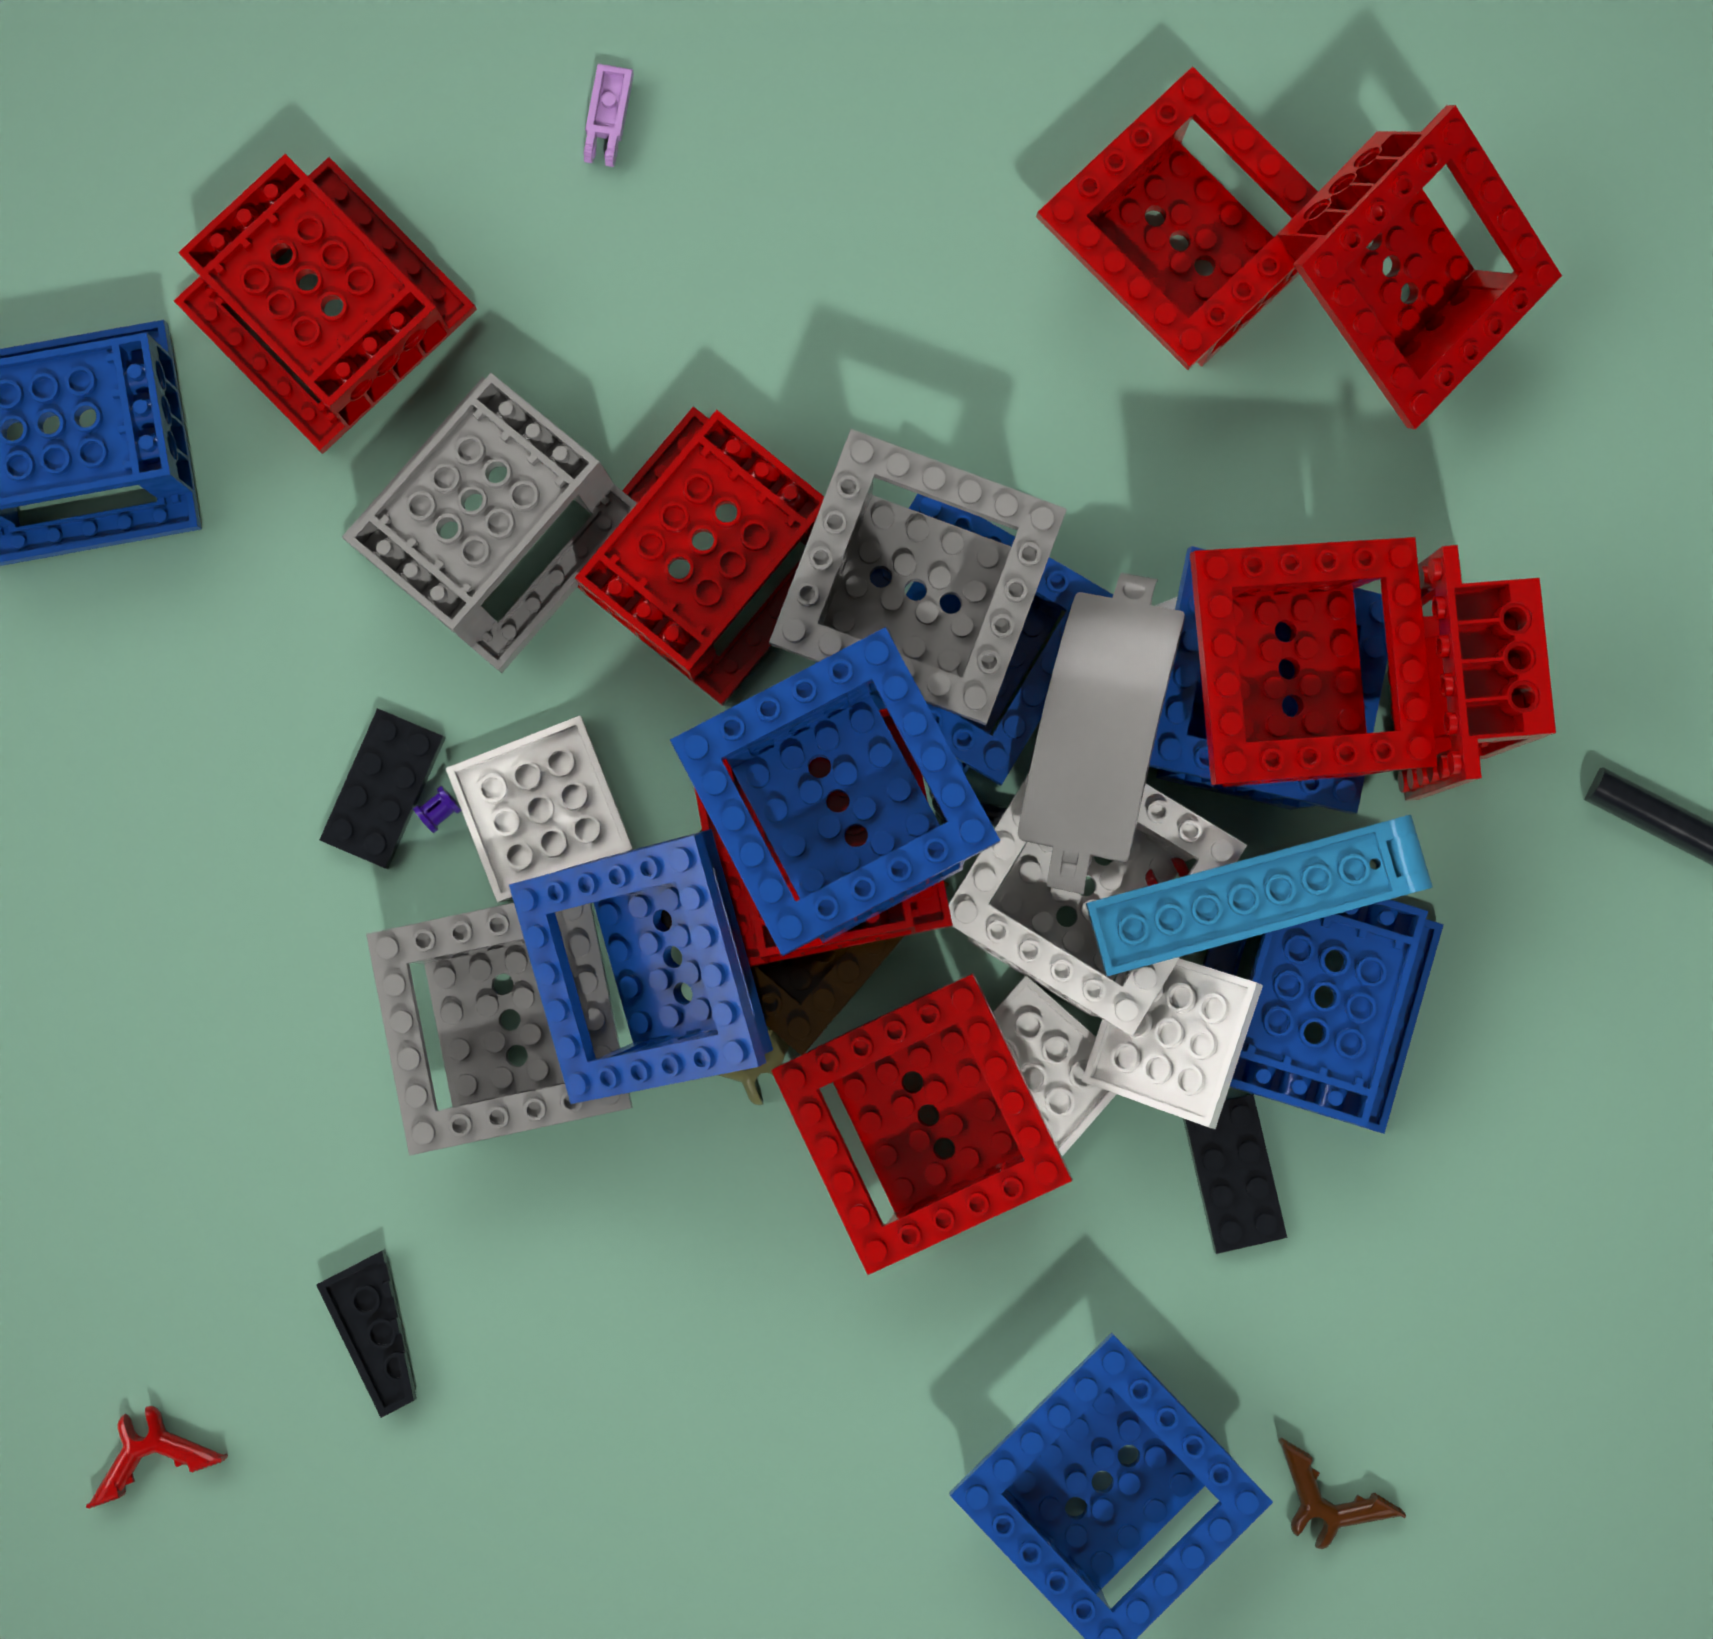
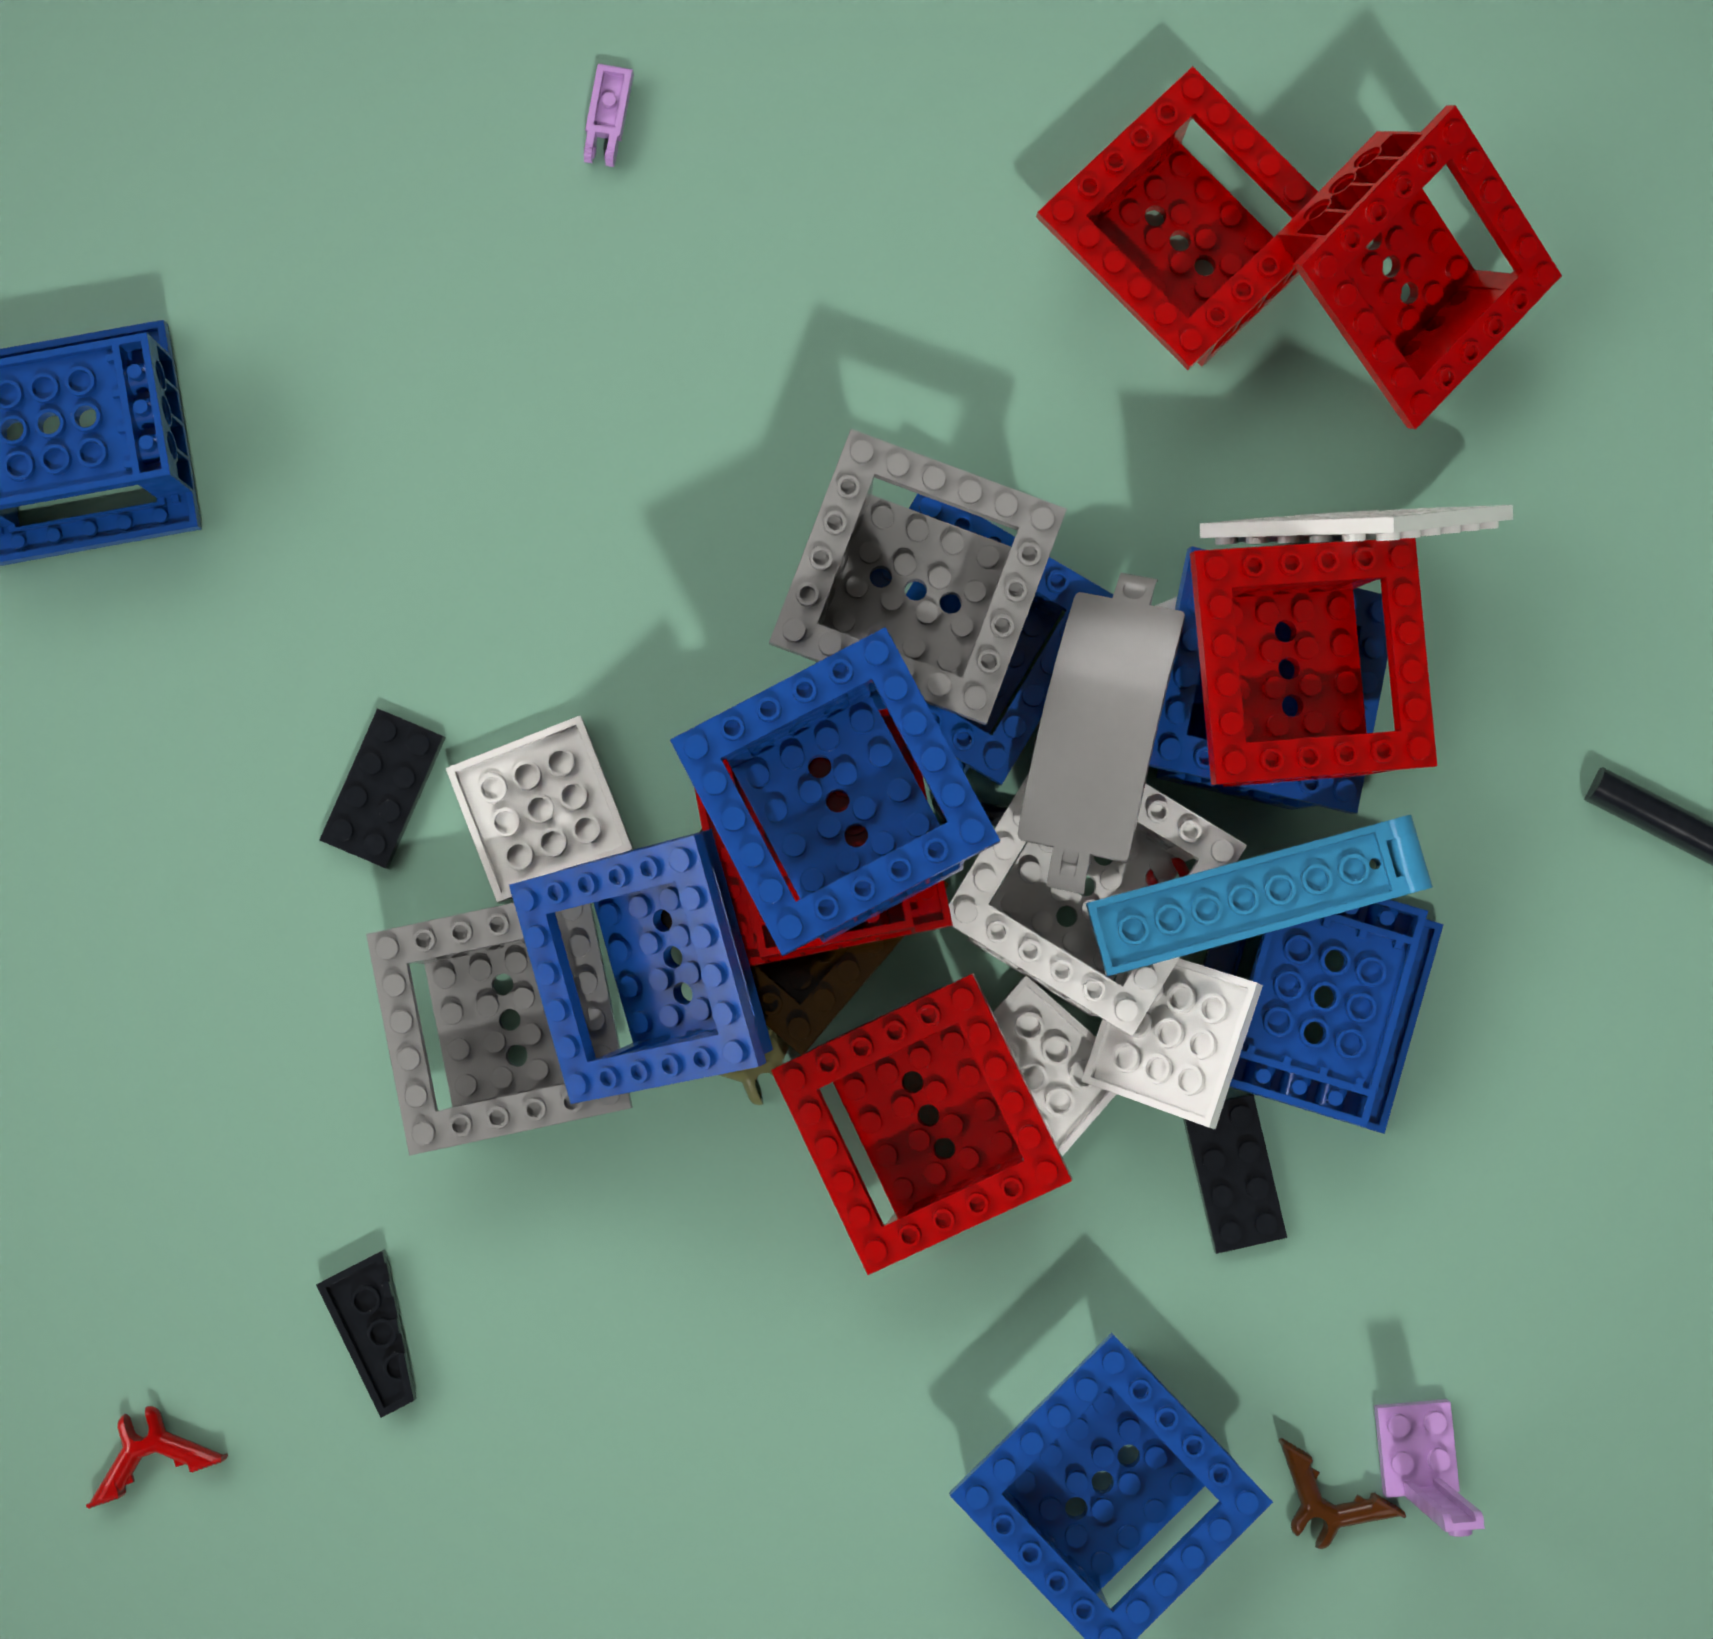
red plate [174,154,477,454] -> none
light grey plate [342,373,637,673] -> none
dark purple bush [413,786,462,833] -> none
red plate [575,406,824,706] -> none
red plate [1387,545,1556,801] -> none
none -> white plate [1200,505,1513,545]
none -> lavender bracket [1374,1399,1485,1537]

